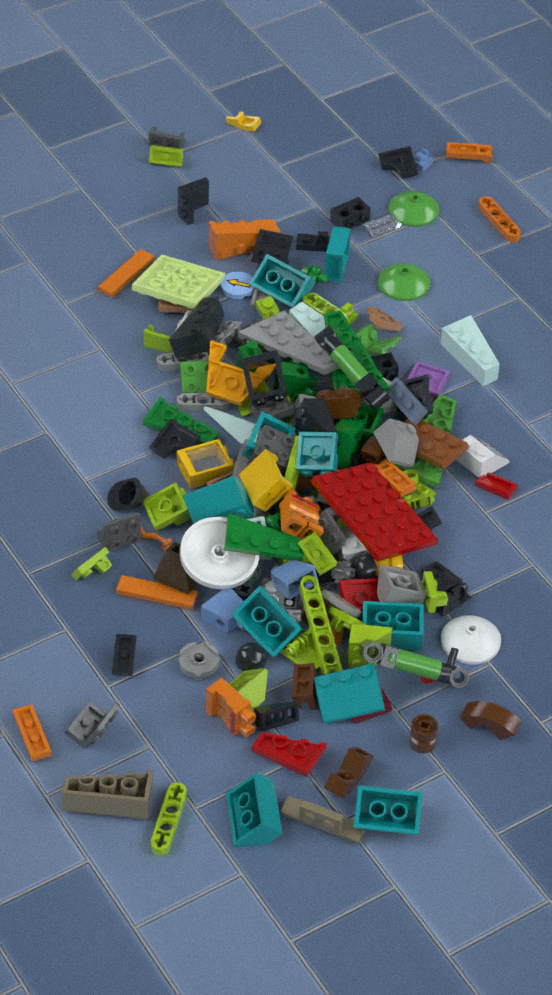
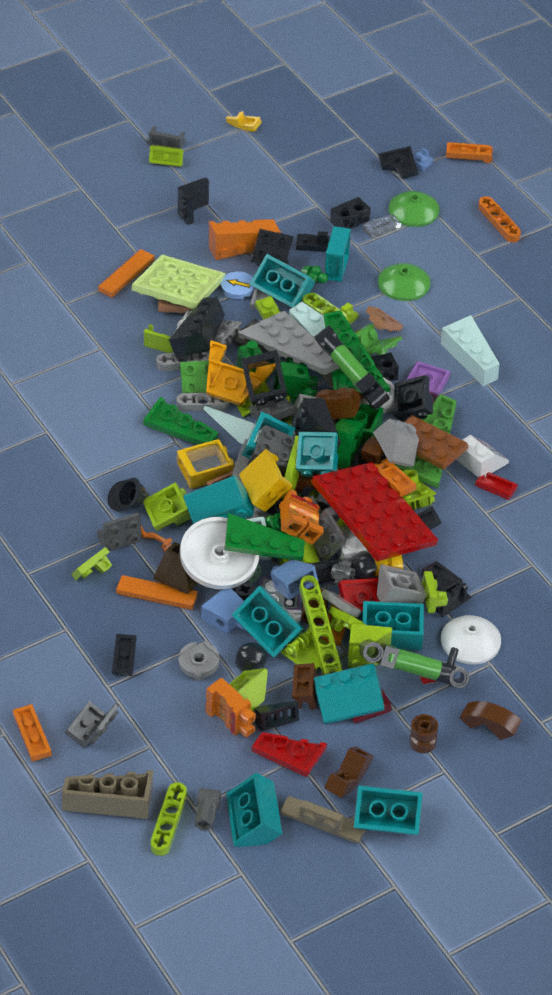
black tile [149,418,201,459] -> none
lime hinge [298,531,338,575] -> none
sand blue plate [386,377,428,425] -> none
none -> dark grey piece [195,788,222,831]

